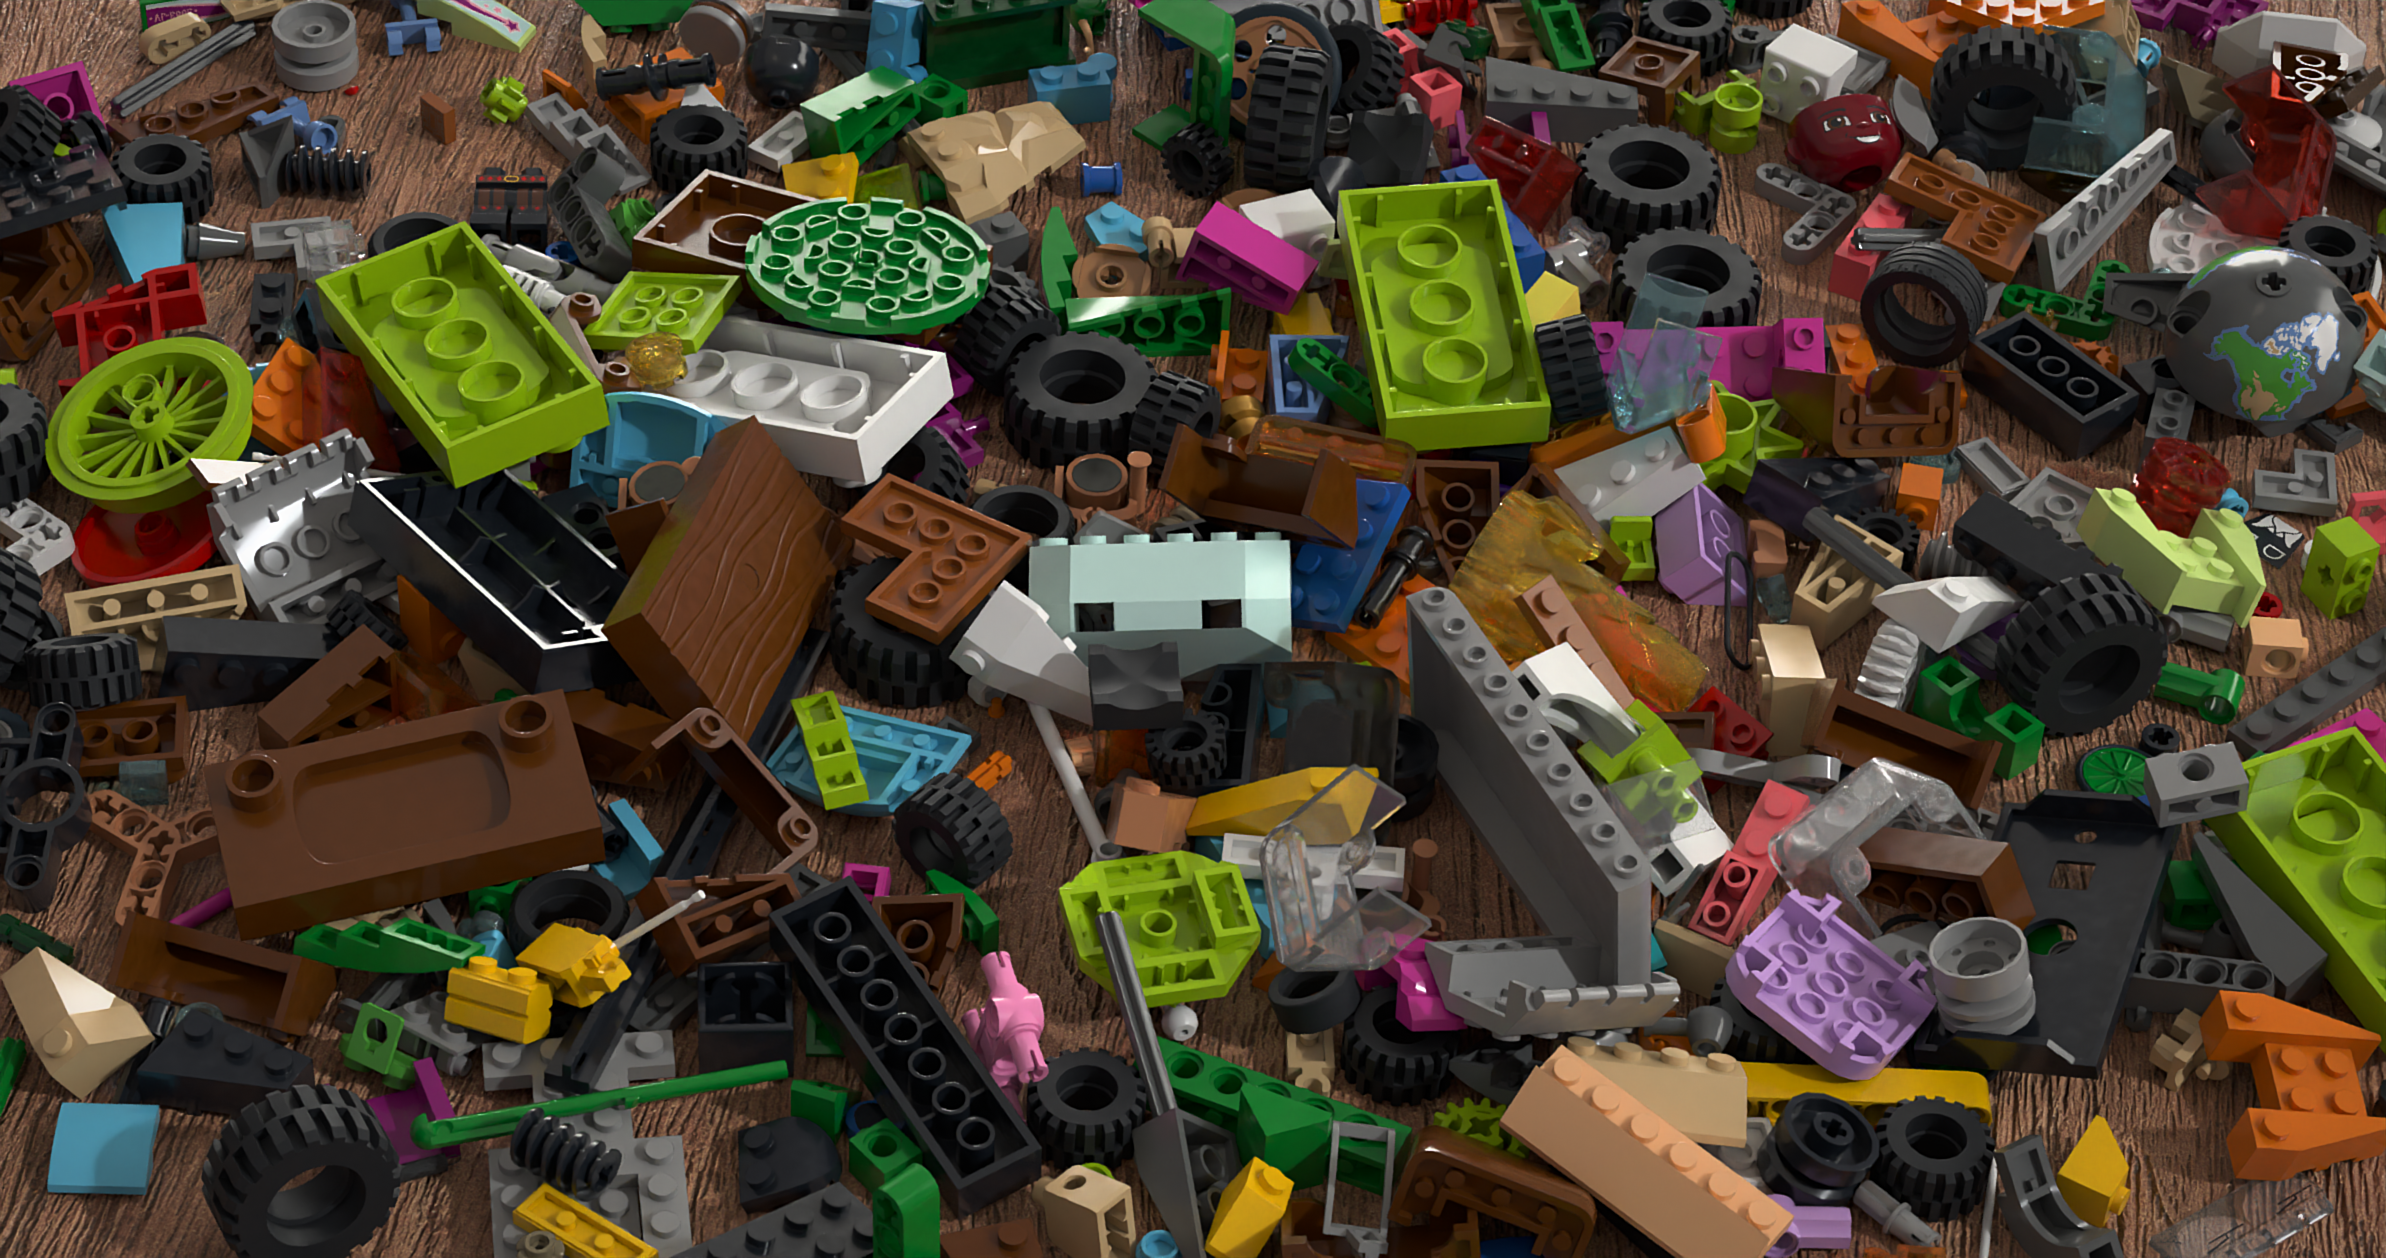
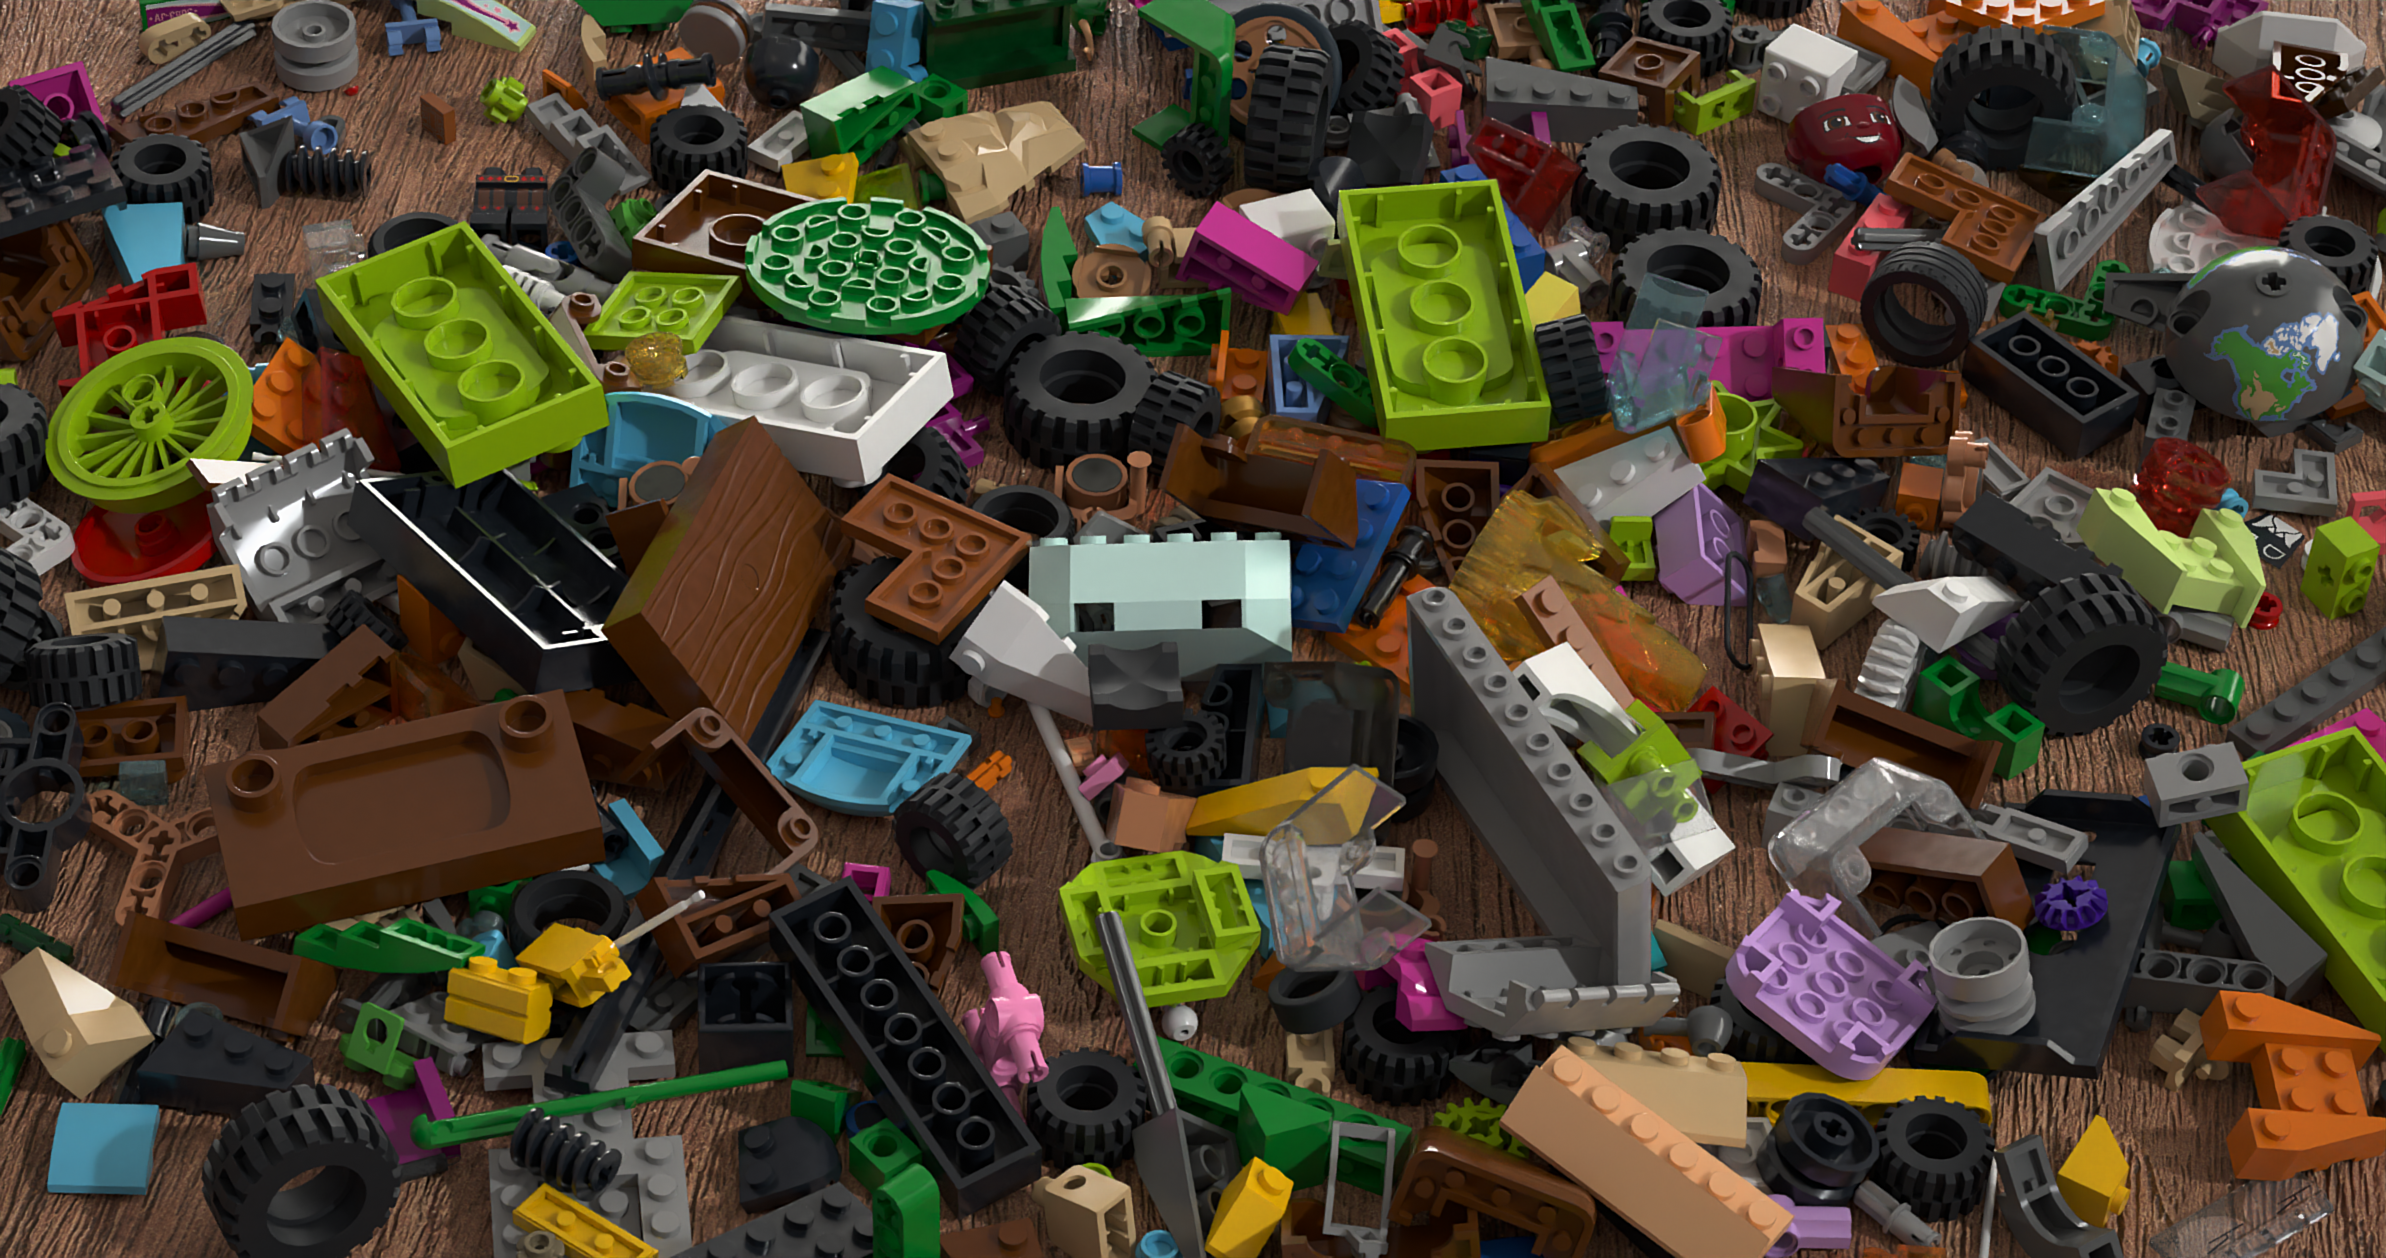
light grey plate [250,216,338,281] -> none
lime slope [790,690,870,810] -> none
dark azure hinge [1027,53,1117,125] -> none
dark grey piece [1651,864,1705,934] -> none
coral slope [1687,779,1810,947] -> none
lime wheel [1708,82,1763,154] -> none
green wheel [2075,744,2153,798] -> none
light nougat brick [2241,616,2309,679] -> none
none -> bright pink plate [1078,751,1130,801]
none -> blue axle [1824,163,1887,208]
none -> nougat piece [1938,430,1989,529]
none -> light grey hinge [1956,802,2088,874]
none -> dark purple gear [2034,875,2108,931]

